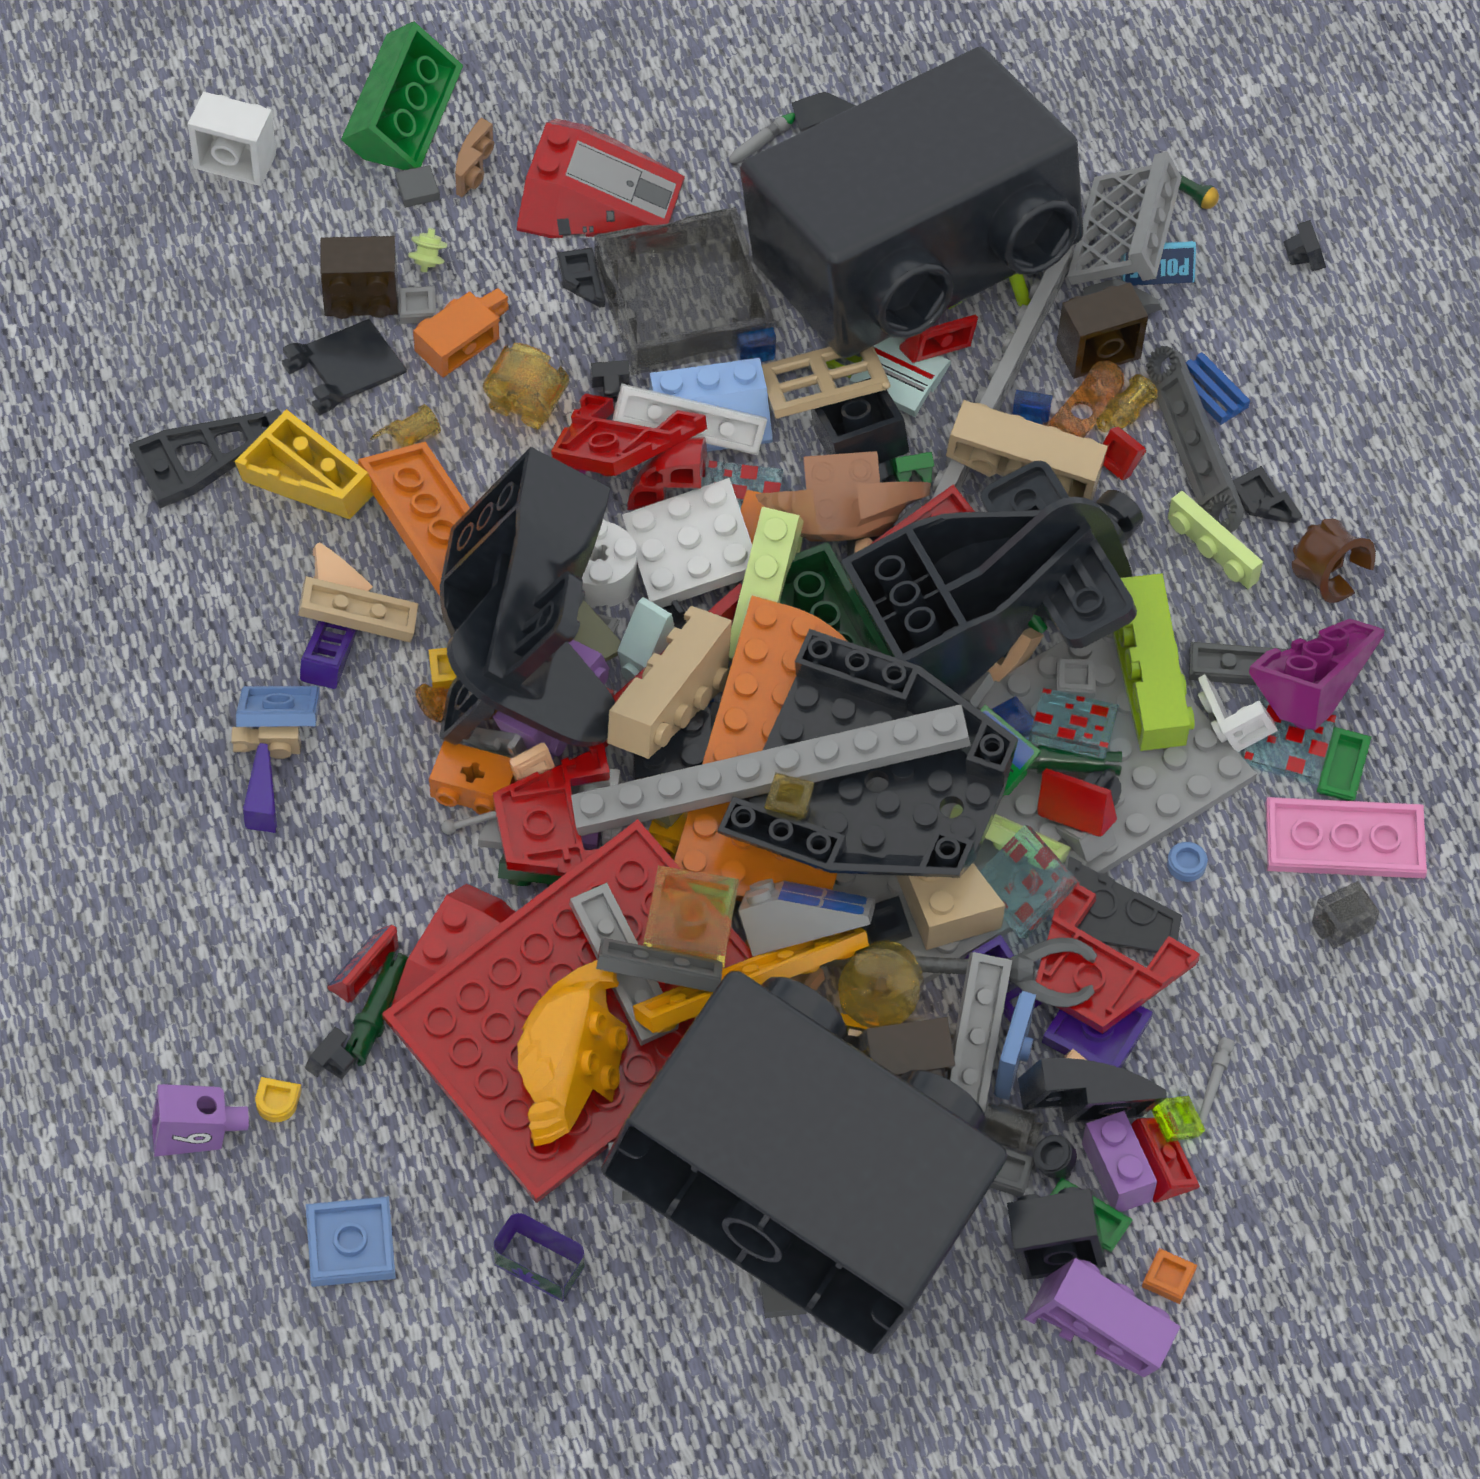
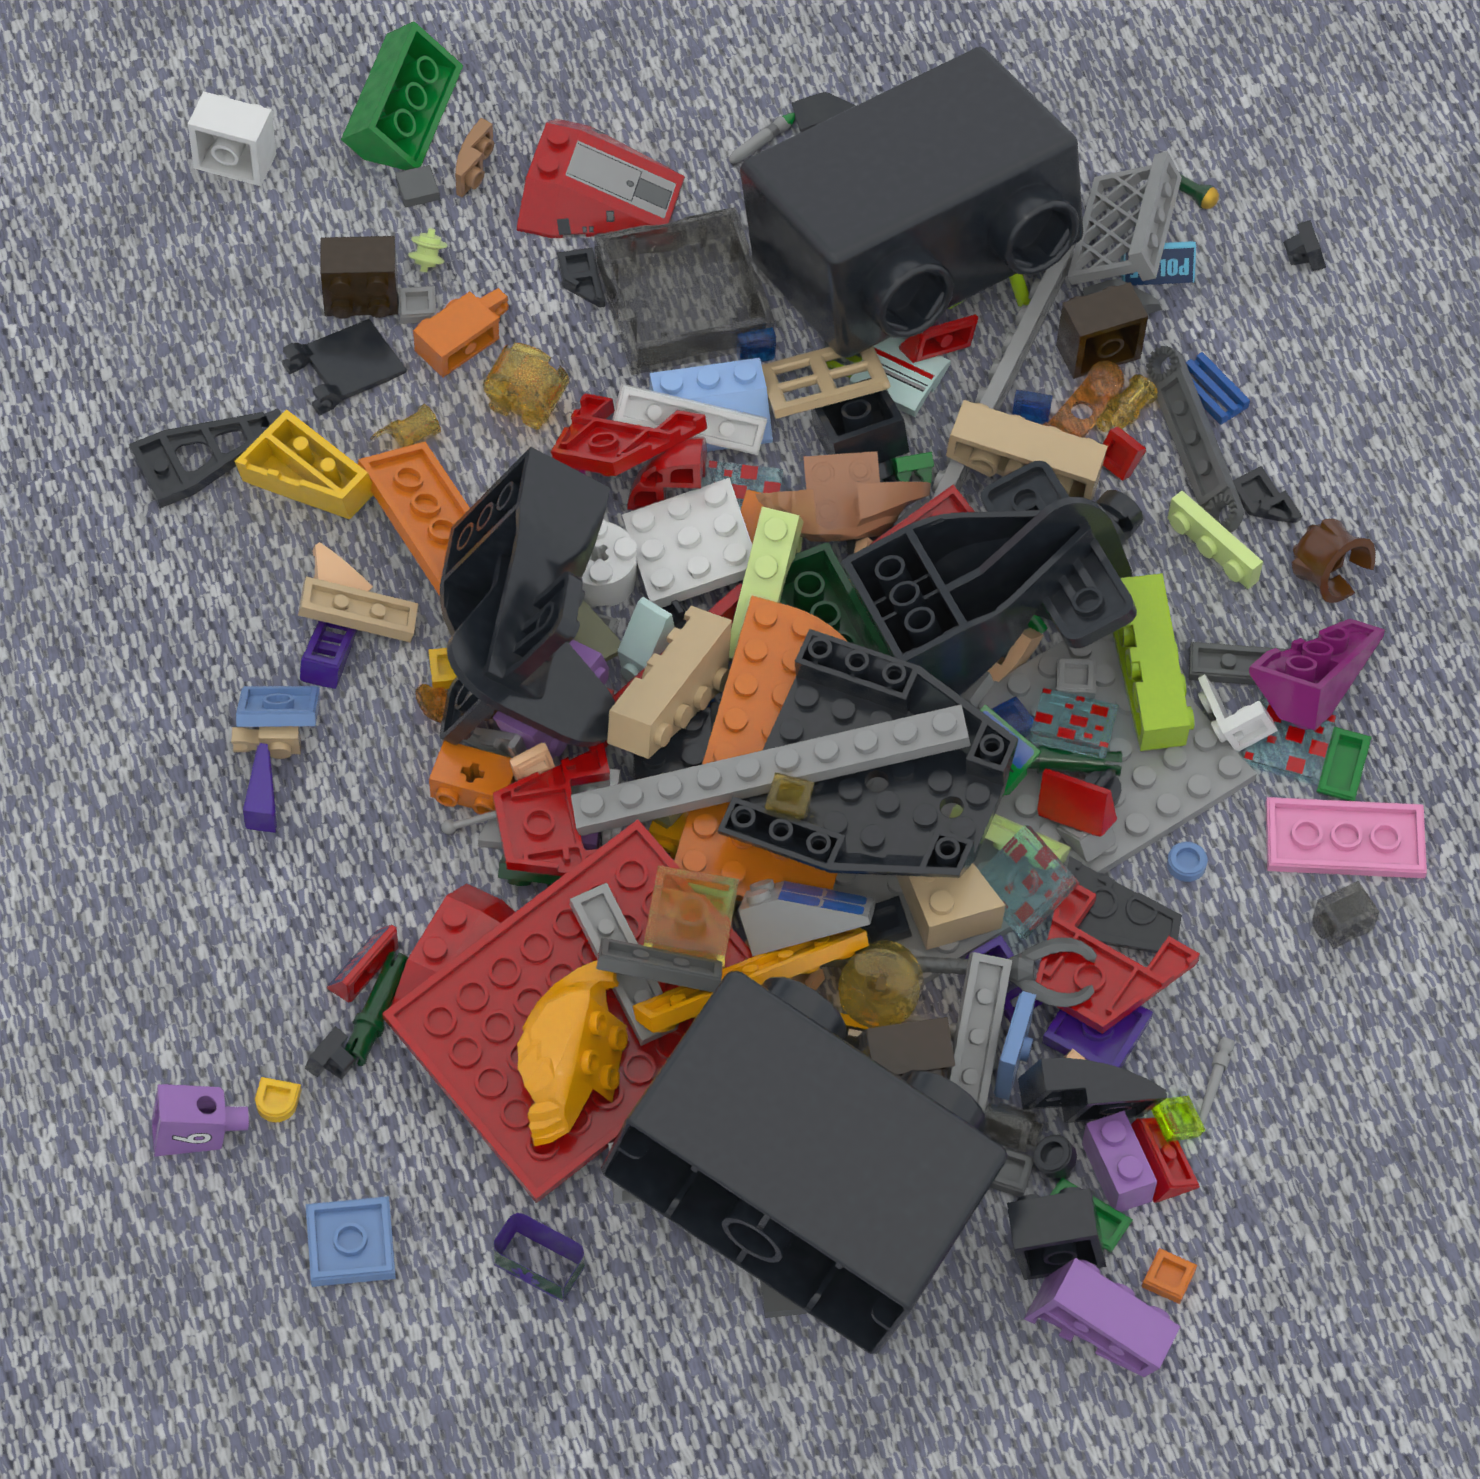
black tile [590,360,630,402] -> none

